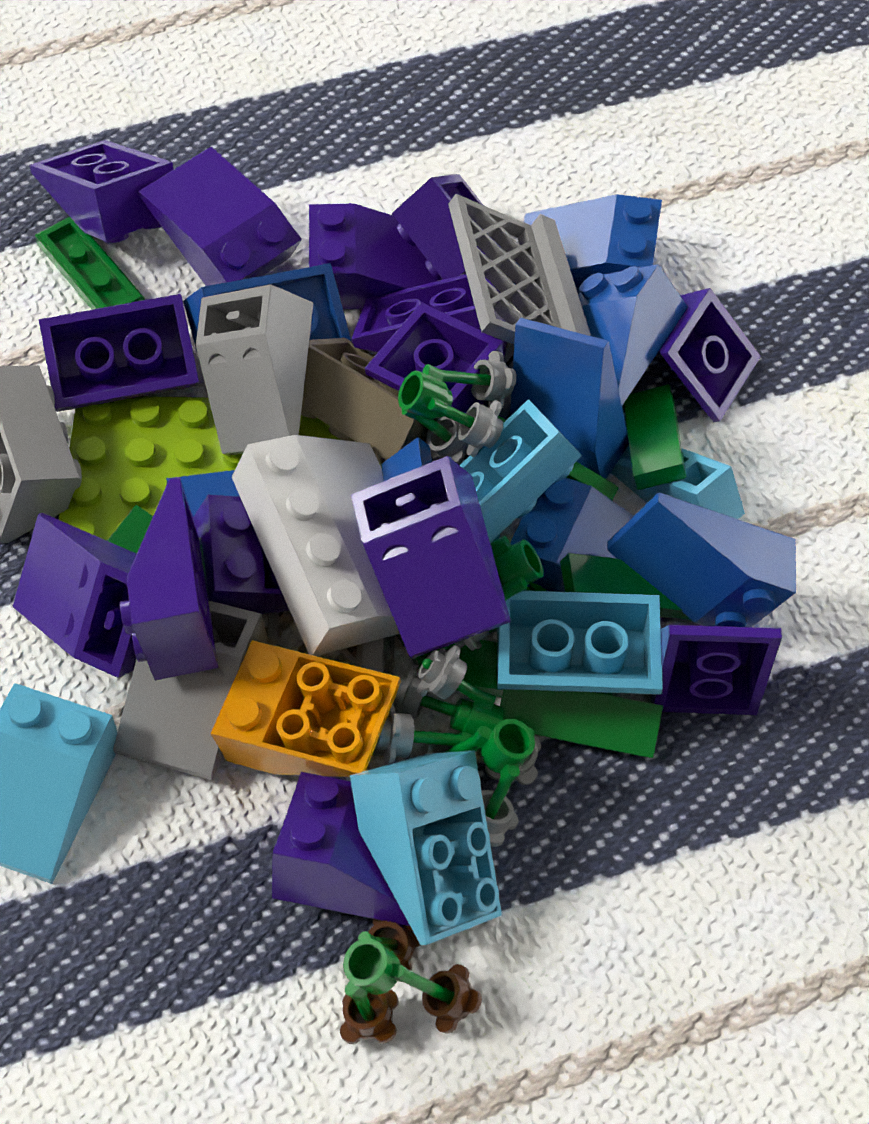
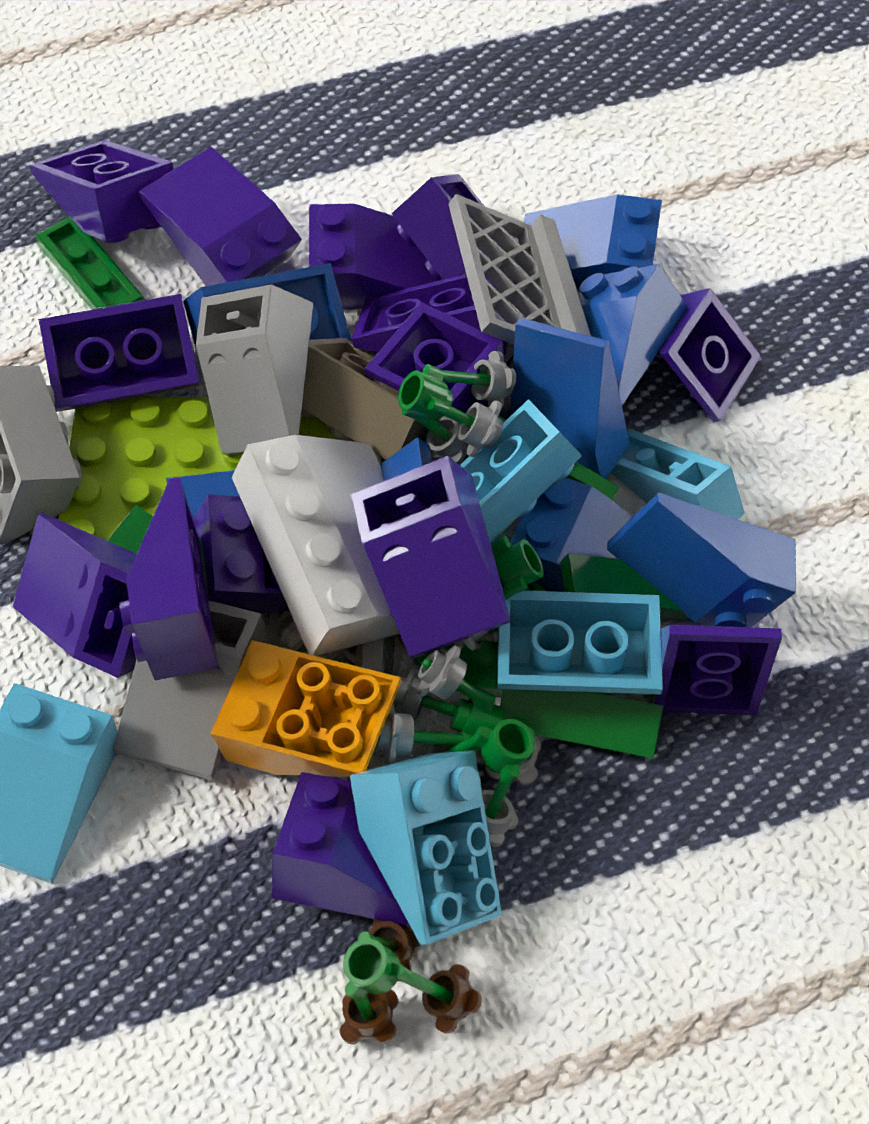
green tile [624,384,687,490] -> none

